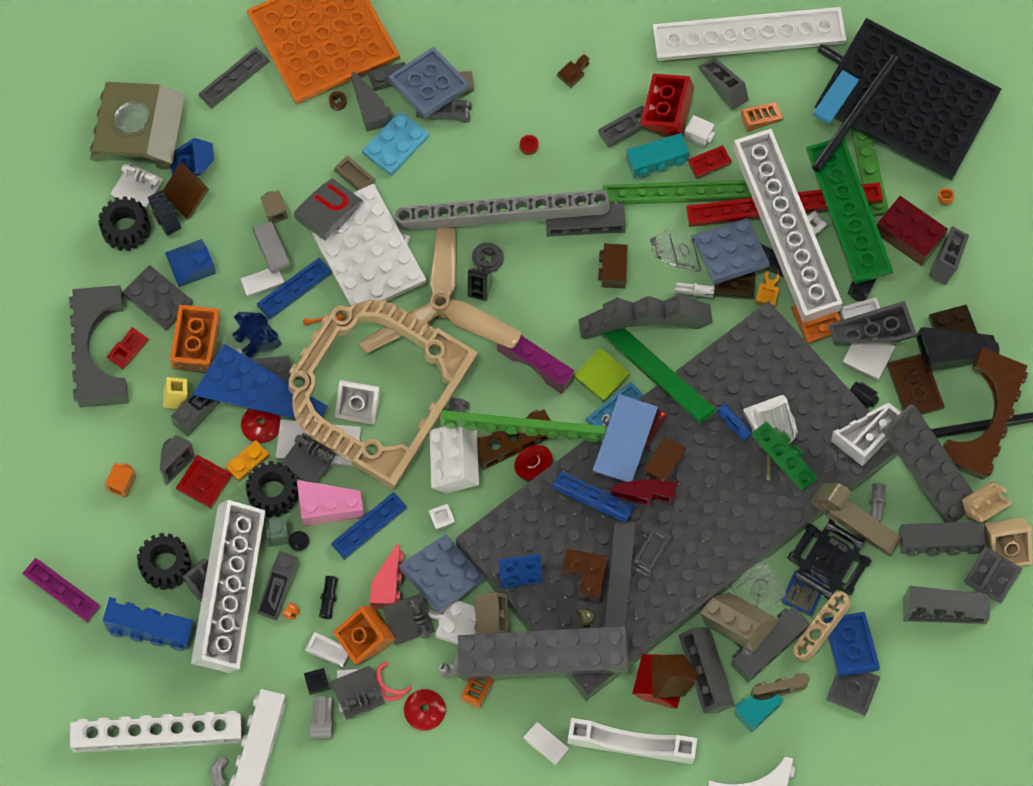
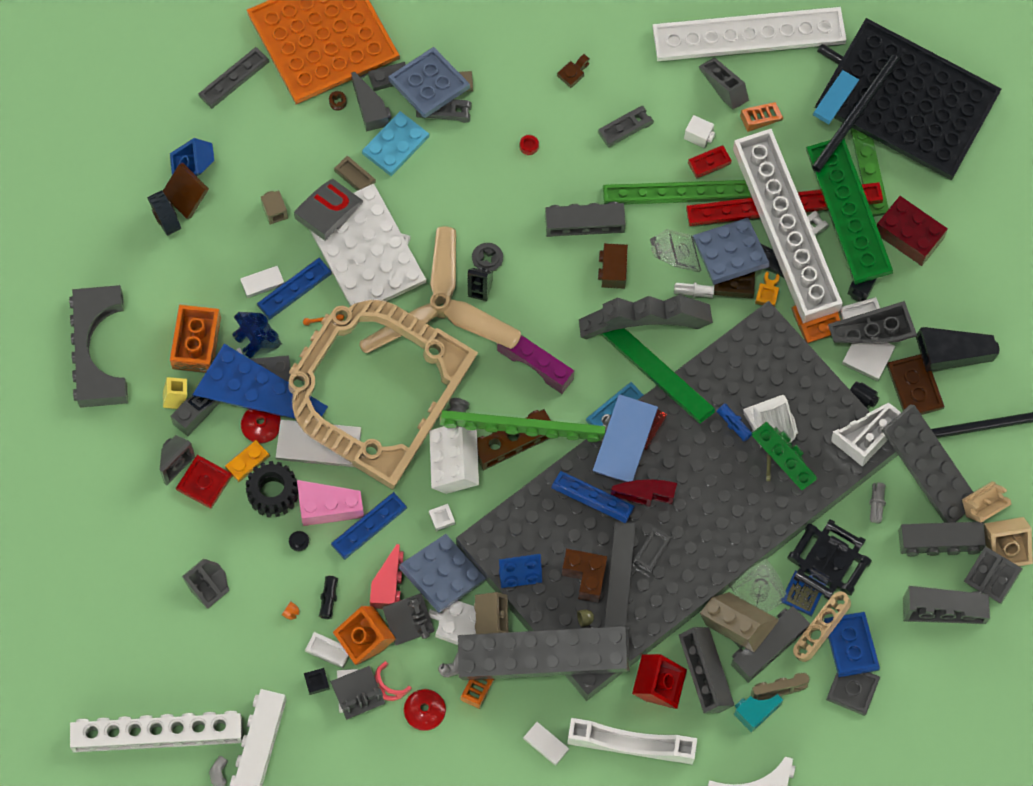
magenta plate [22,557,100,623] -> none
olive panel [90,82,185,170] -> none
black tyre [98,196,151,251] -> none
blue wedge [103,597,195,651] -> none
orange brick [105,463,136,498] -> none
red slope [106,327,149,369] -> none
white hinge [110,163,164,208] -> none
dark grey plate [122,265,194,331] -> none
black tyre [137,533,191,590] -> none
blue slope [165,239,216,287] -> none
white brick [191,500,265,673] -> none
light grey beam [253,221,290,273] -> none
slope [257,551,300,621] -> none
sand green brick [266,517,289,547] -> none
dark grey hinge [281,433,336,483] -> none
light grey piece [310,696,333,739] -> none
white slope [335,380,380,425] -> none
light grey beam [395,190,610,231] -> none
red dish [514,445,552,480] -> none
lime tile [574,348,630,403] -> none
teal brick [626,133,689,178] -> none
red slope [640,73,694,137] -> none
reddish brown panel [644,437,686,481] -> none
reddish brown slope [652,654,699,698] -> none
dark tan beam [810,483,901,556] -> none
dark brown wing [928,304,978,333] -> none
dark grey slope [929,226,969,285] -> none
orange hinge [938,188,954,205] -> none
reddish brown arch [943,348,1028,479] -> none

